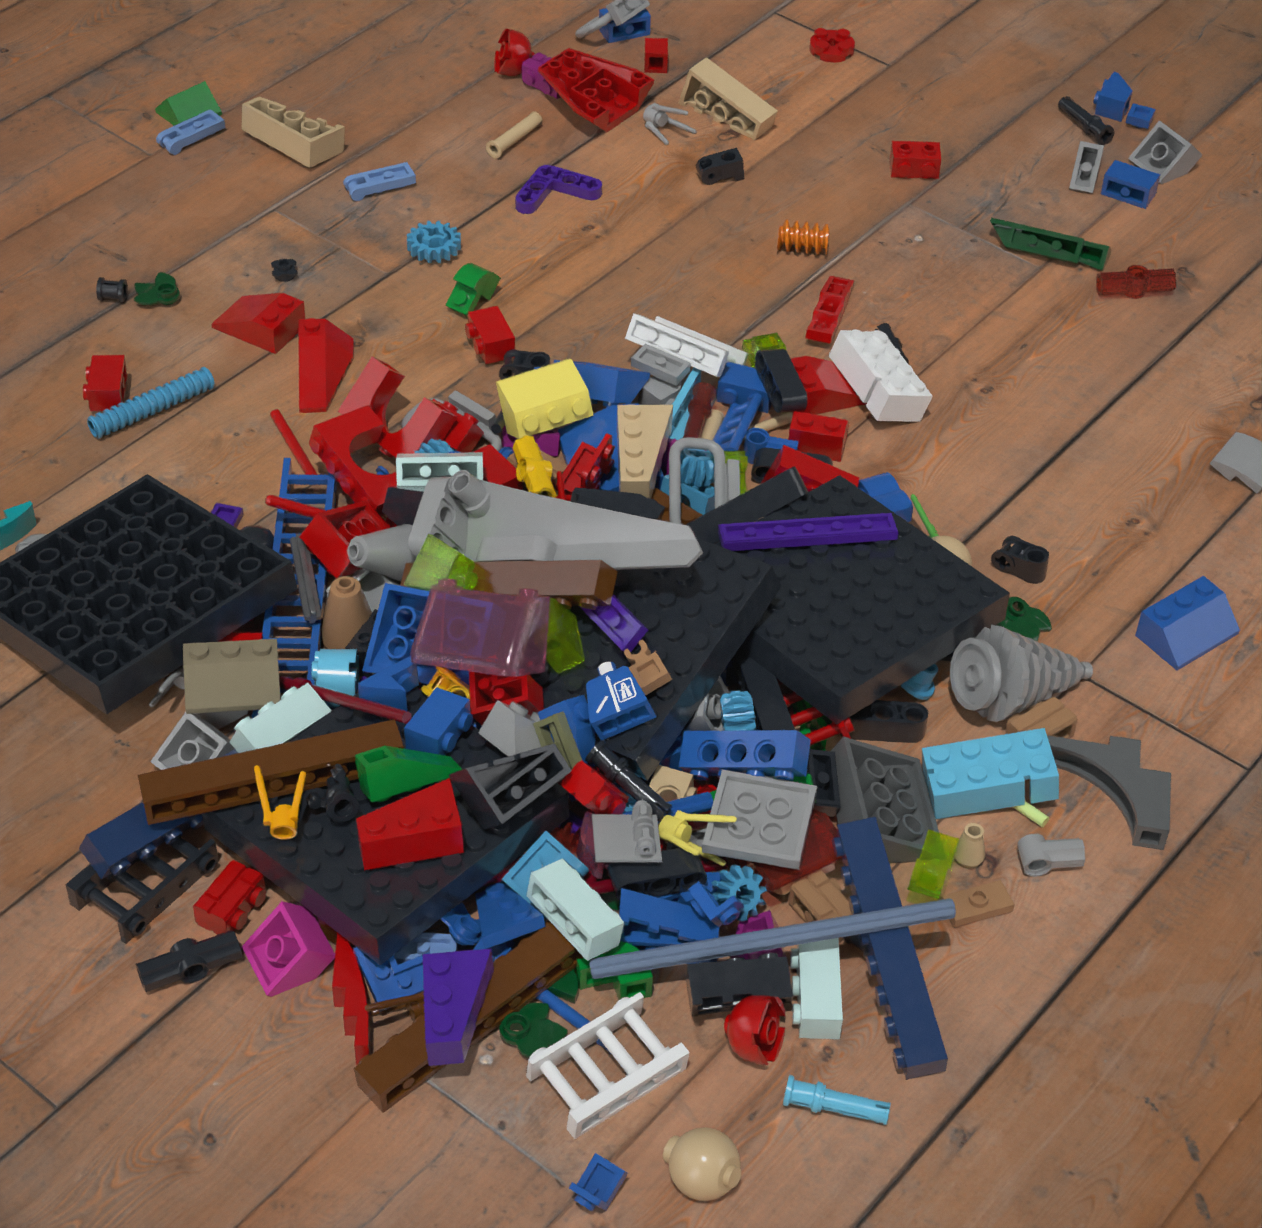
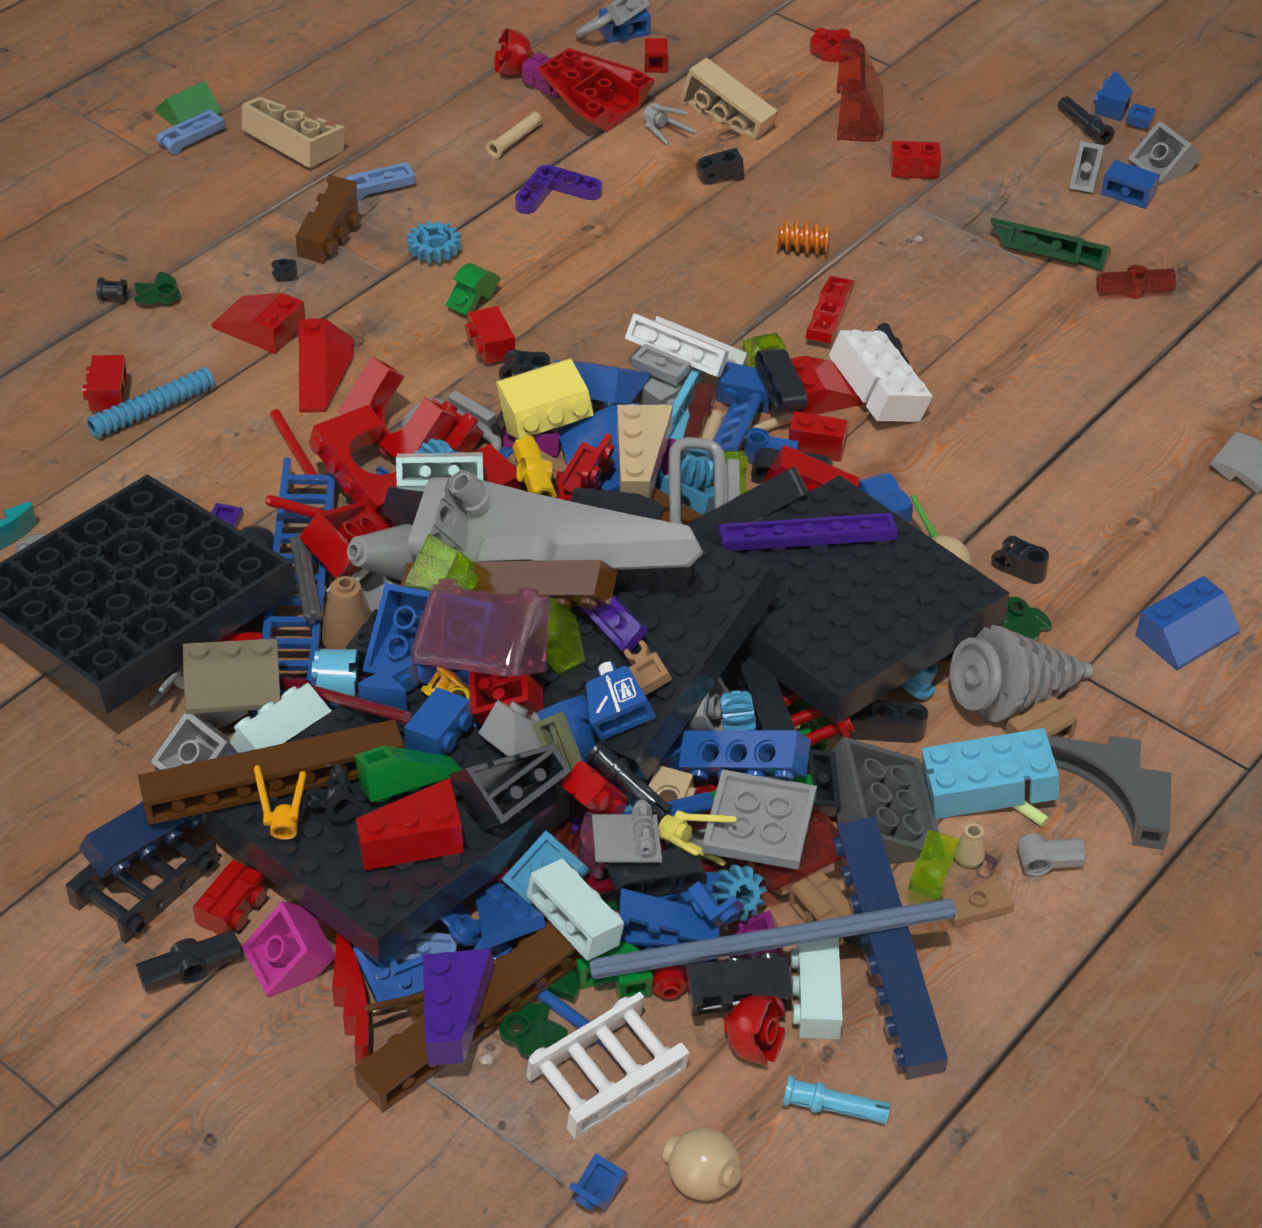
none -> reddish brown wedge [295,175,361,264]
none -> red brick [651,964,687,999]
none -> clear red windscreen [836,38,885,142]

